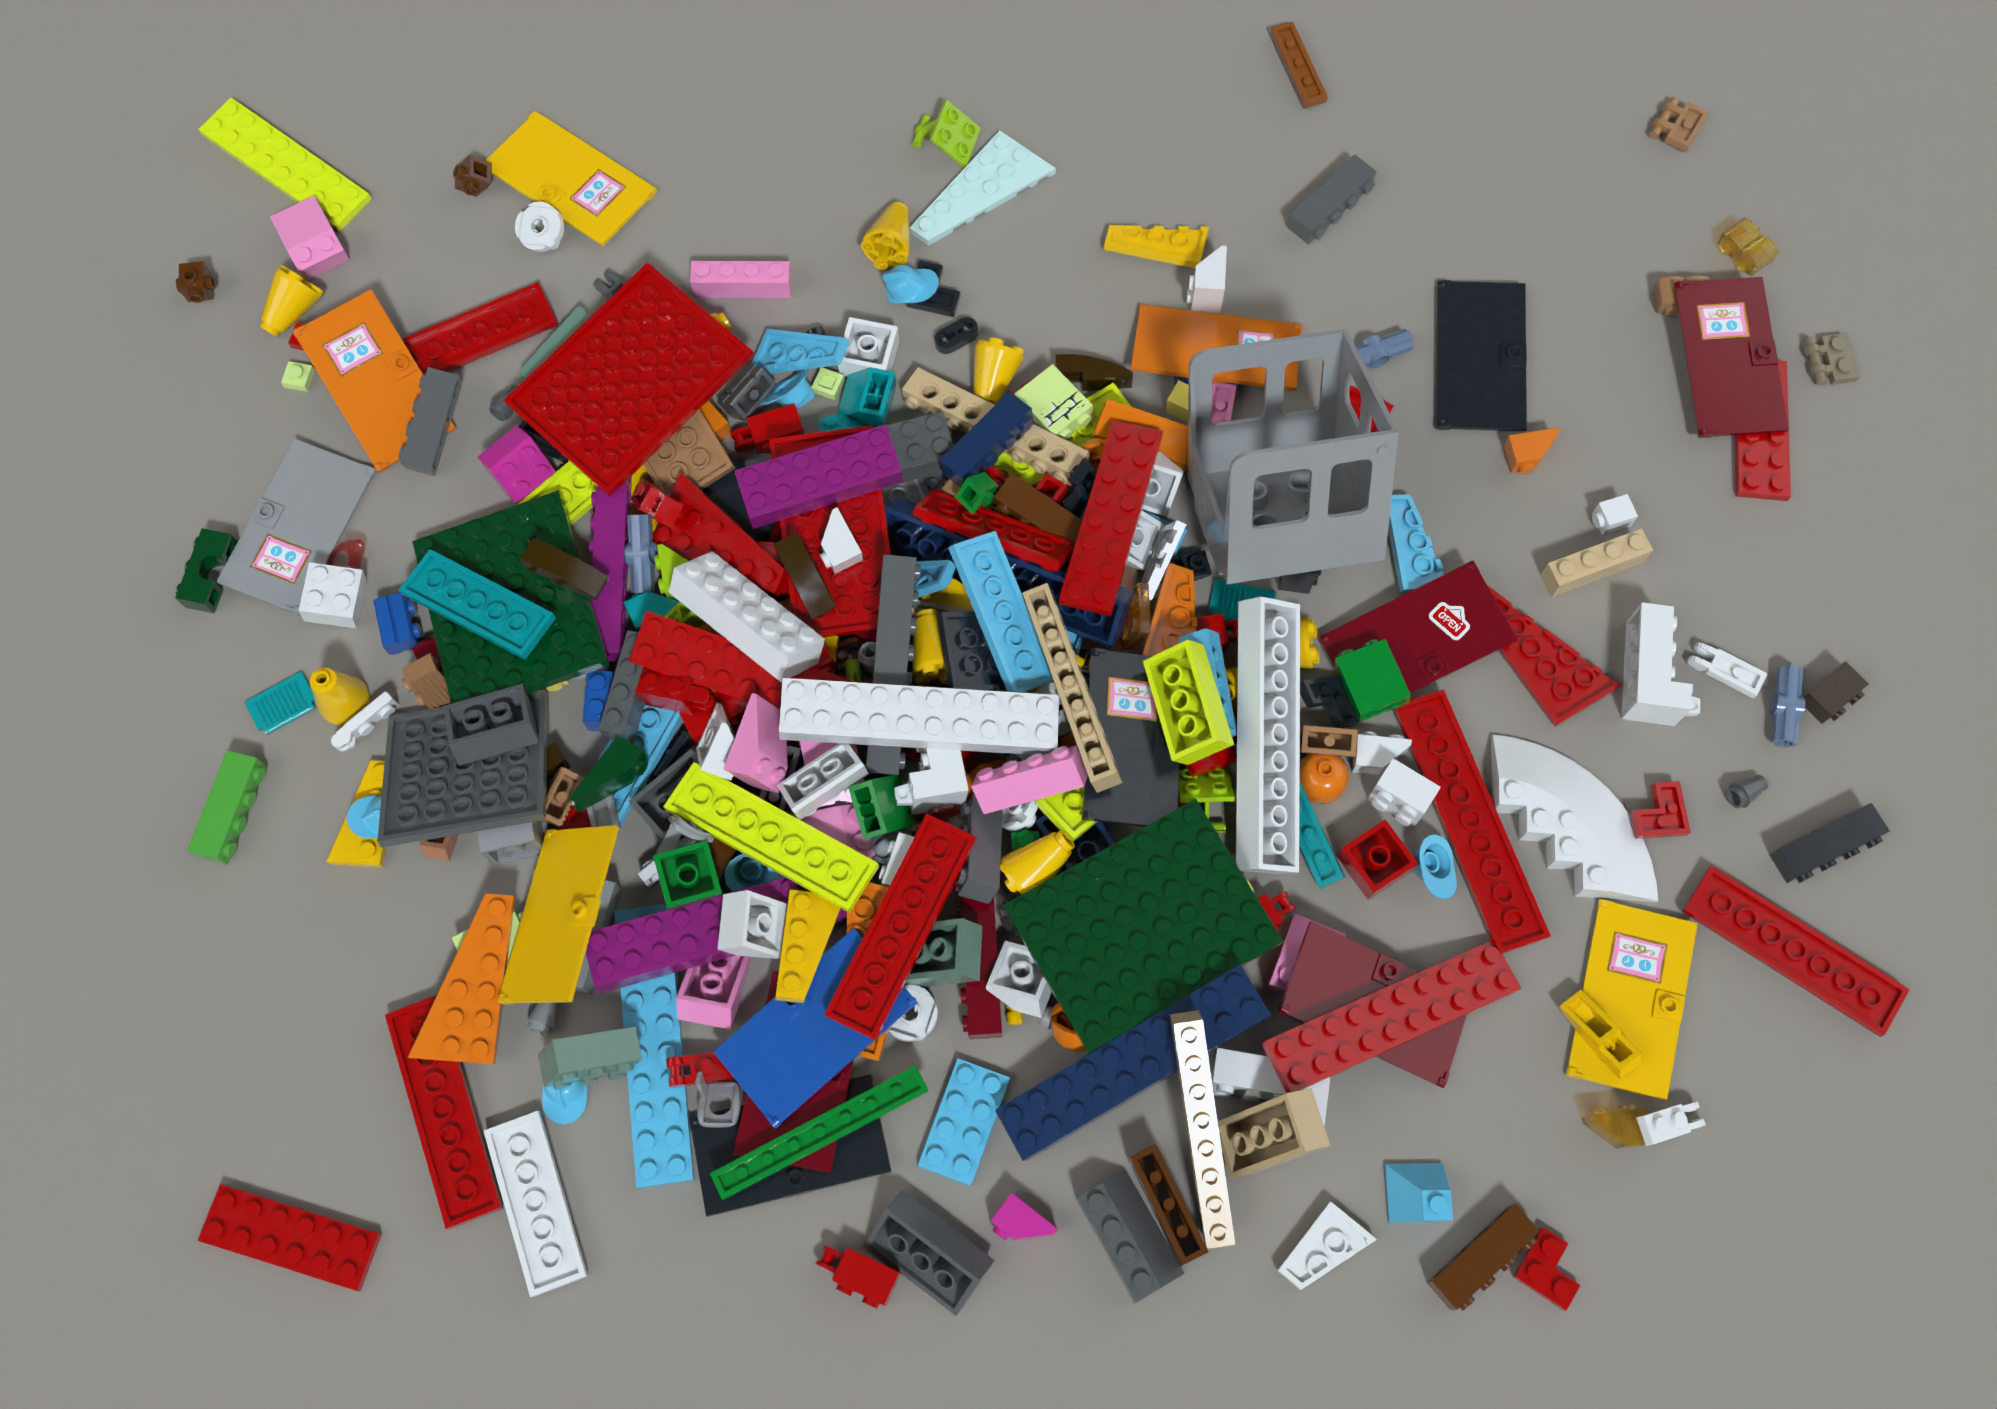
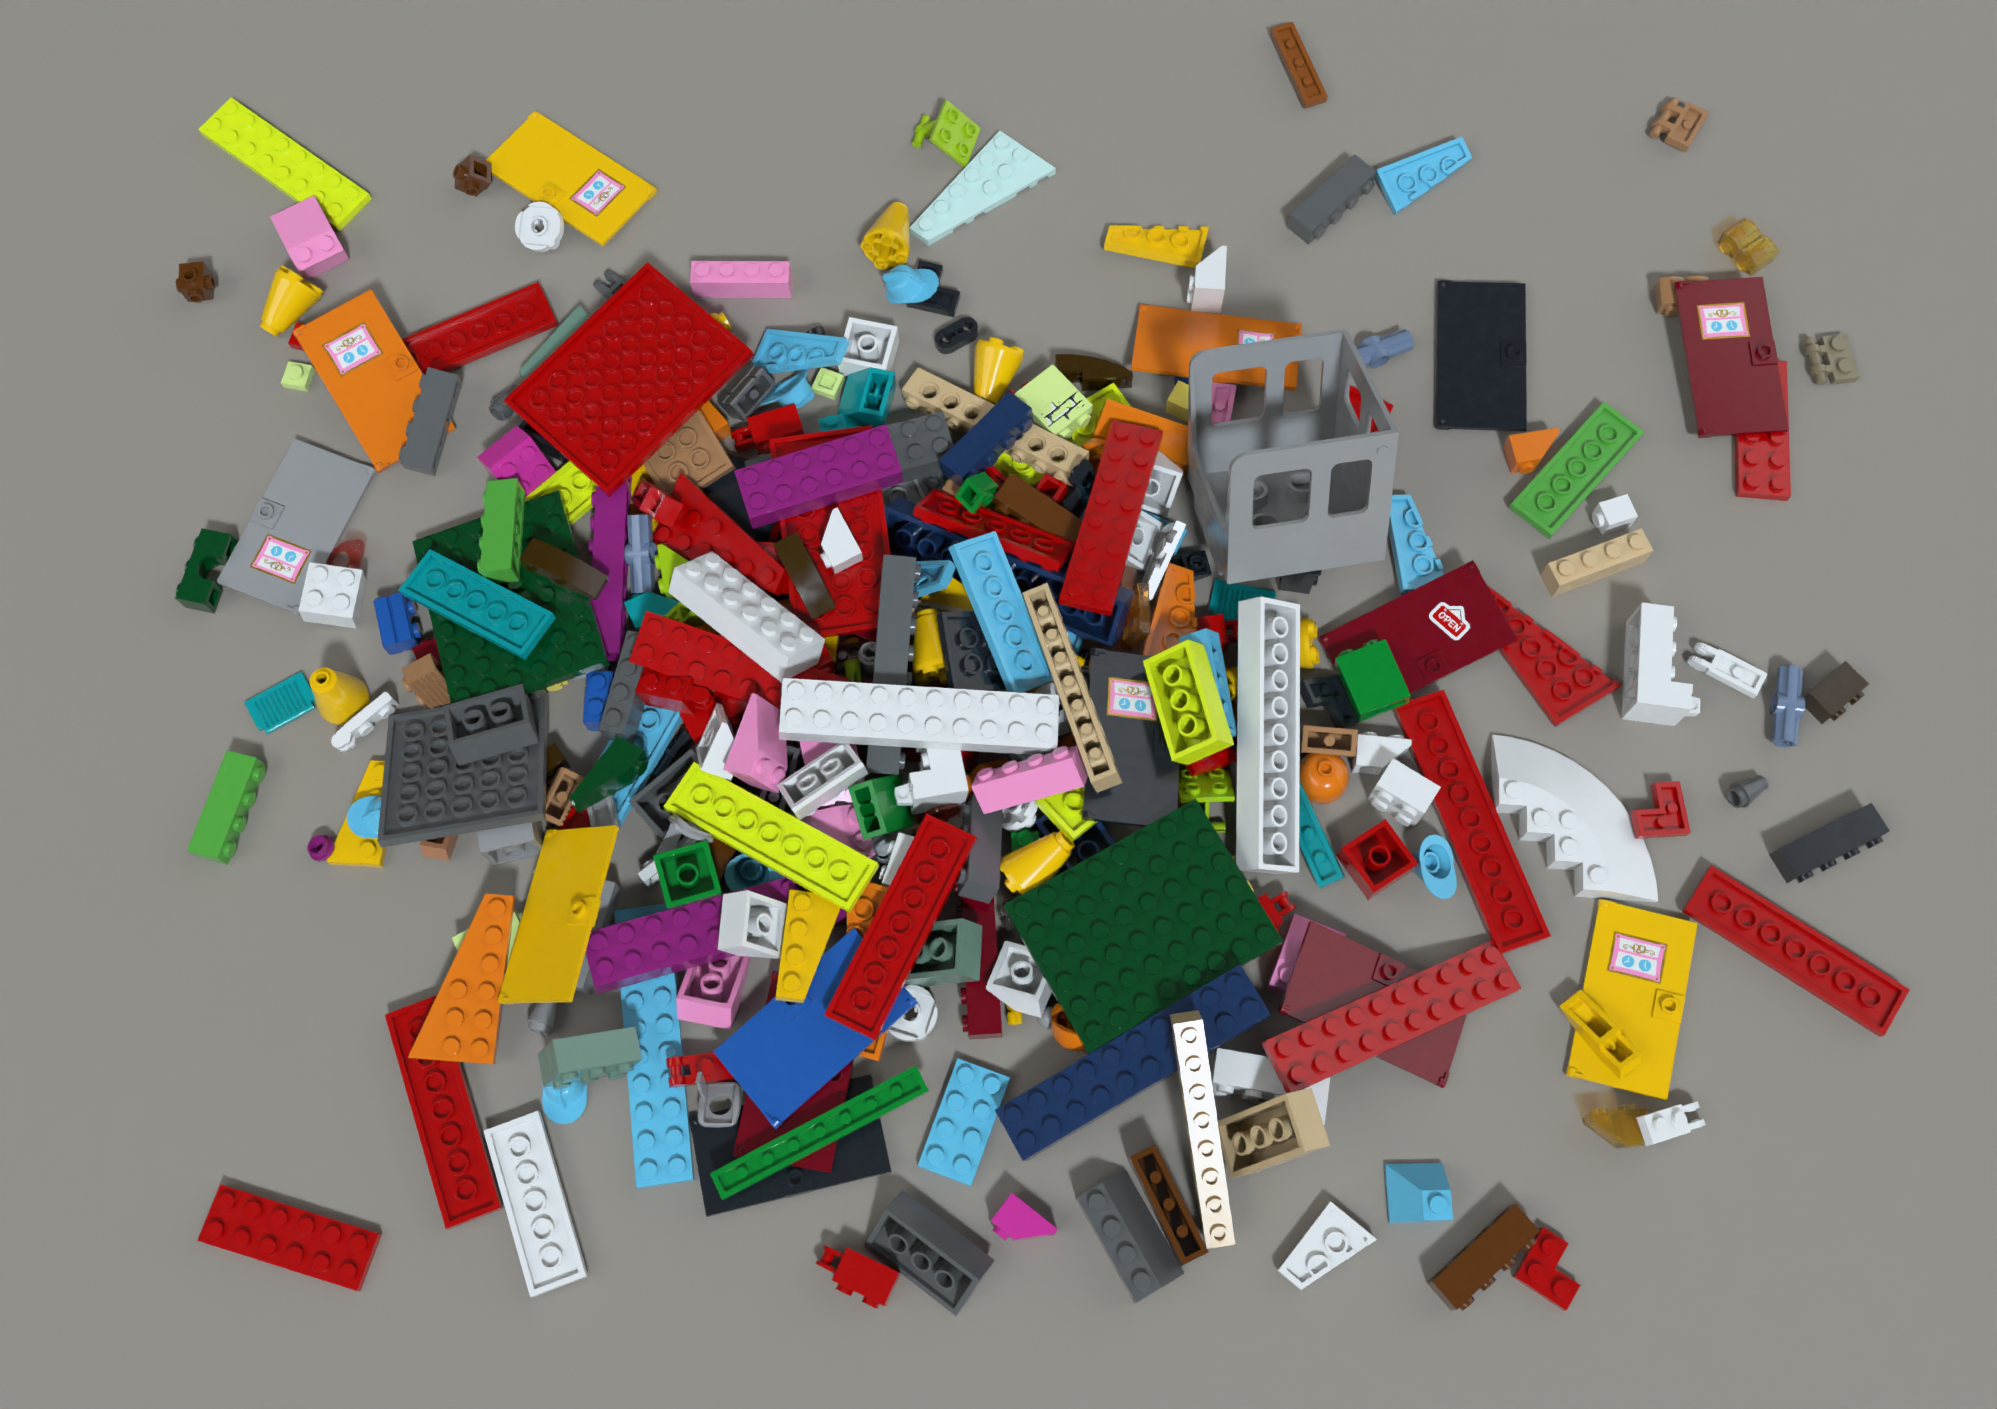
none -> magenta plate [307,835,335,862]
none -> bright green brick [477,478,525,583]
none -> medium azure wing [1375,137,1472,215]
none -> bright green plate [1509,402,1644,539]

